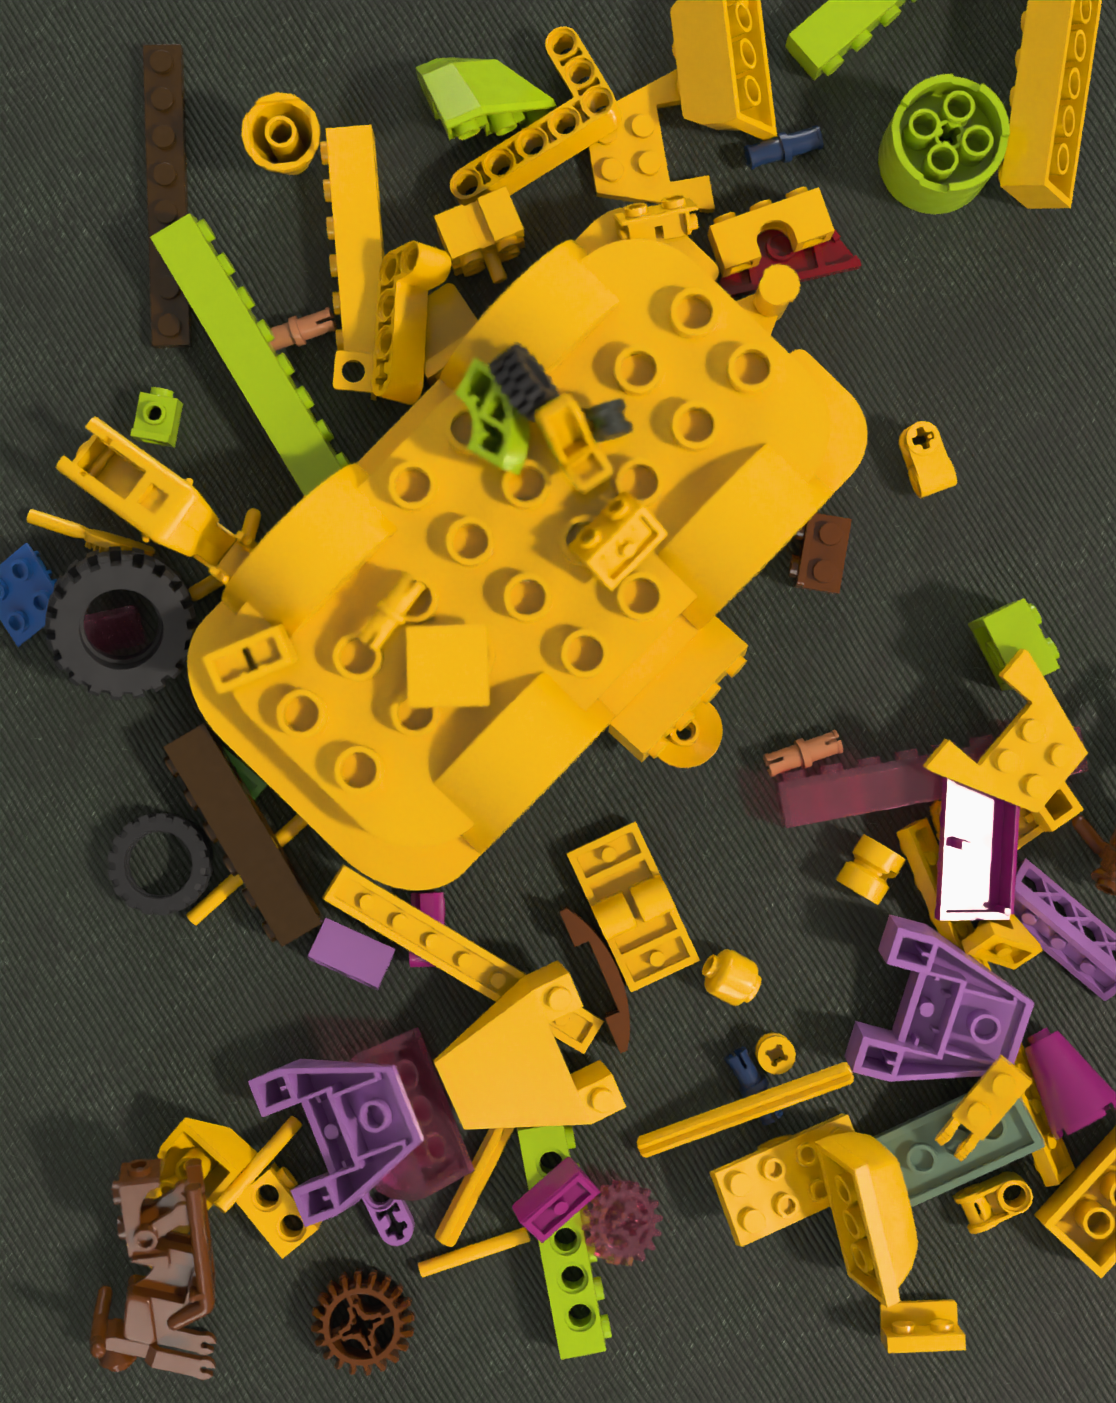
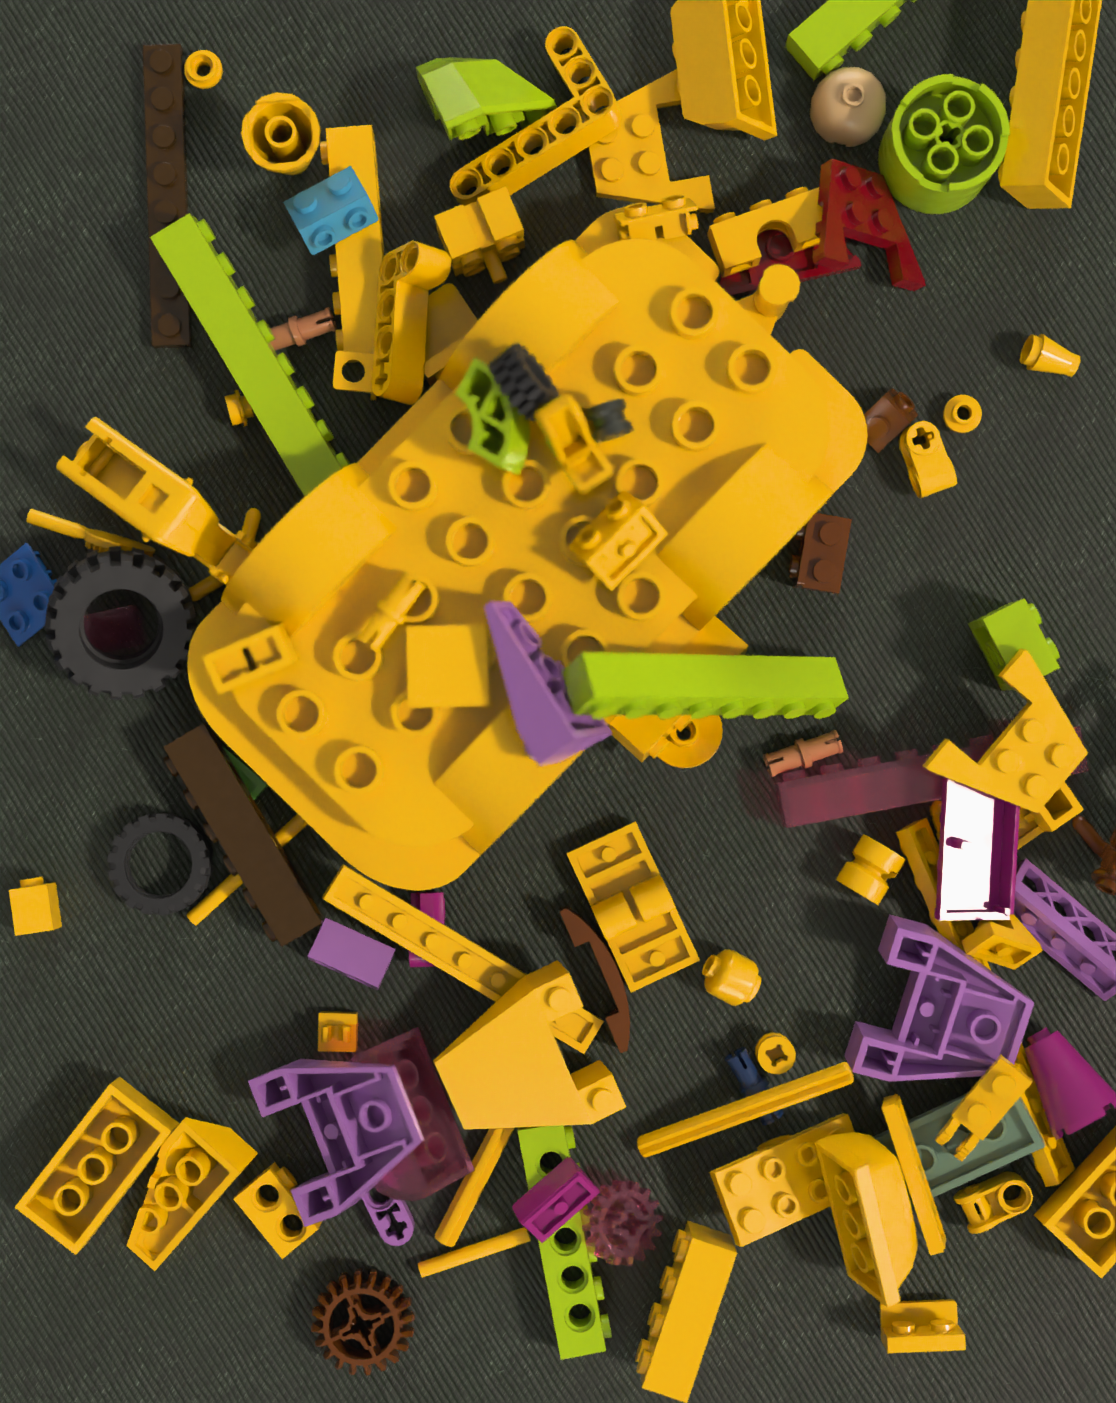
reddish brown piece [89,1158,216,1380] -> none
lime brick [130,387,183,448] -> none
yellow bar [214,1115,302,1213] -> none
dark blue pin [744,125,824,170] -> none
none -> yellow brick [9,877,62,936]
none -> yellow brick [15,1077,180,1255]
none -> yellow plate [184,50,223,89]
none -> yellow plate [225,389,254,427]
none -> dark azure bracket [283,166,379,255]
none -> yellow tile [318,1011,358,1052]
none -> medium lavender wedge [484,601,612,766]
none -> lime brick [562,652,849,719]
none -> yellow brick [635,1221,737,1403]
none -> tan cylinder [810,67,886,147]
none -> dark red wing [813,158,926,291]
none -> reddish brown bracket [864,388,918,453]
none -> yellow tile [882,1094,946,1256]
none -> yellow plate [943,395,982,433]
none -> yellow cone [1020,334,1080,377]

